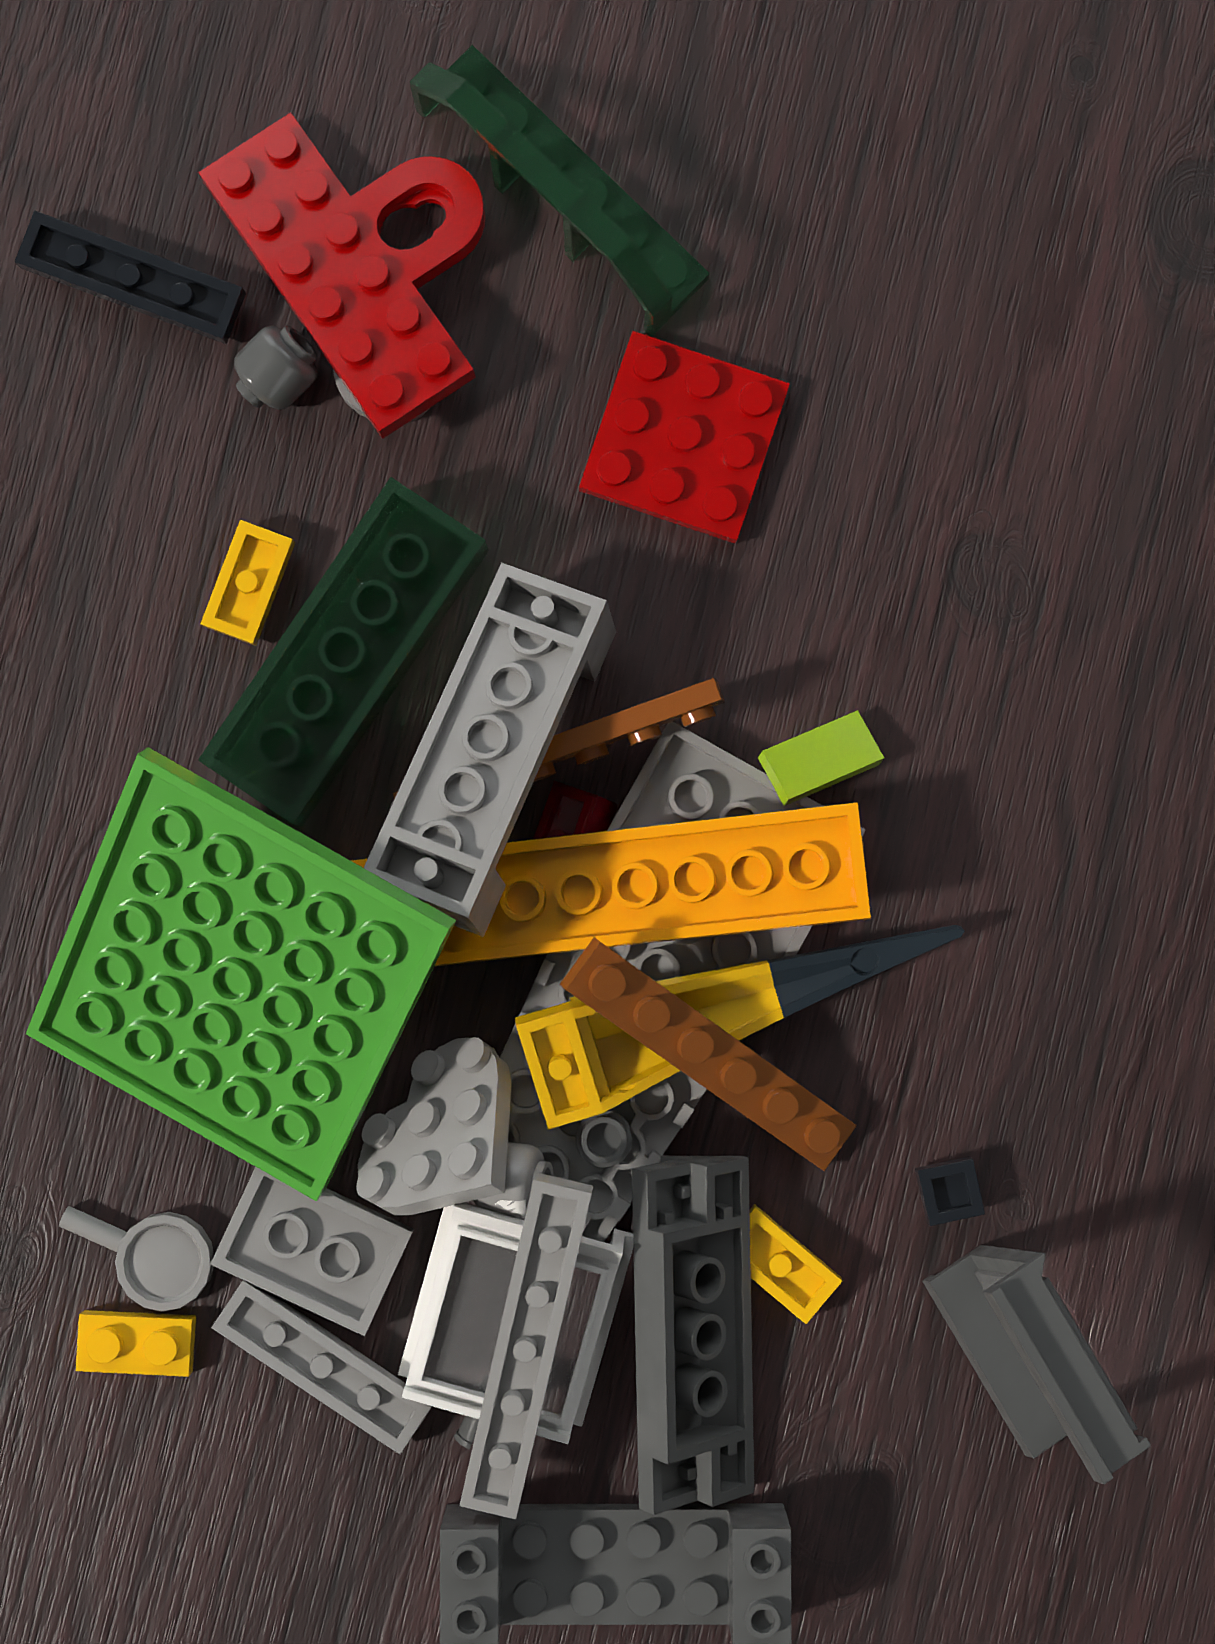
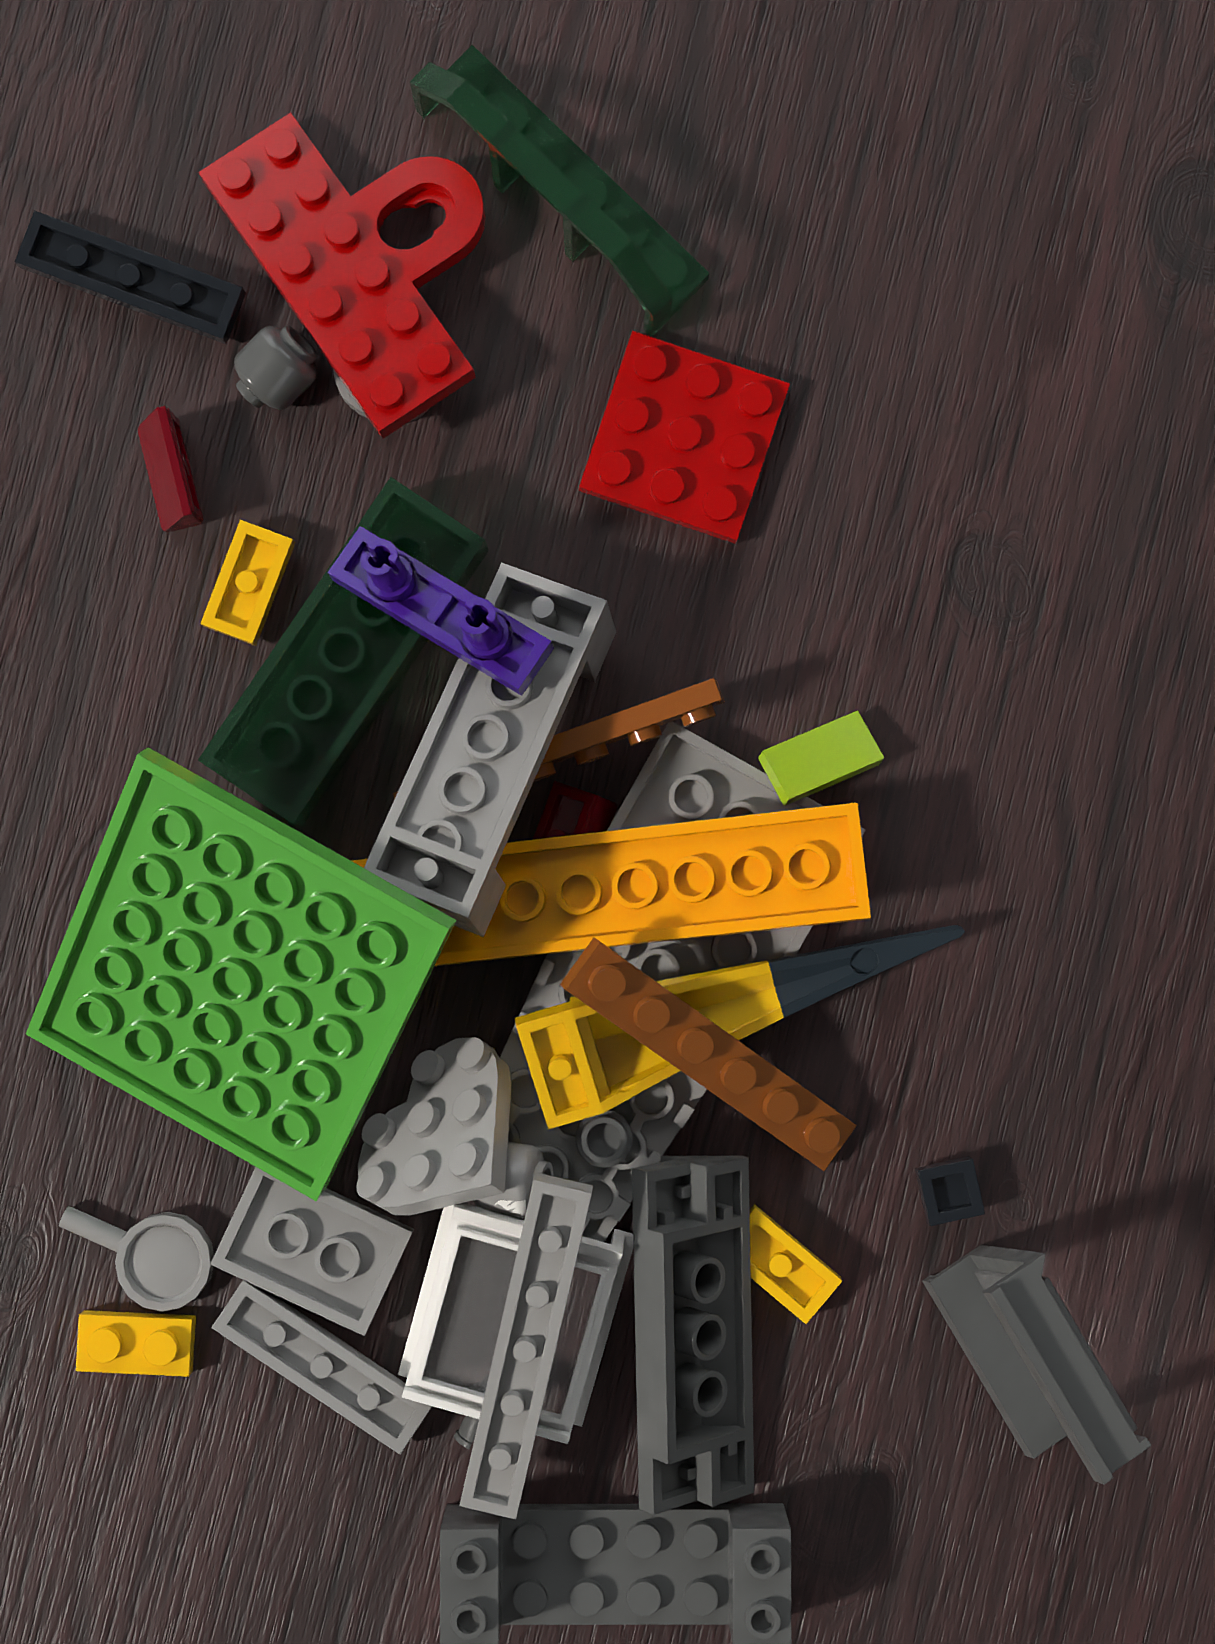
none -> dark red slope [138,406,203,533]
none -> dark purple plate [327,526,554,696]

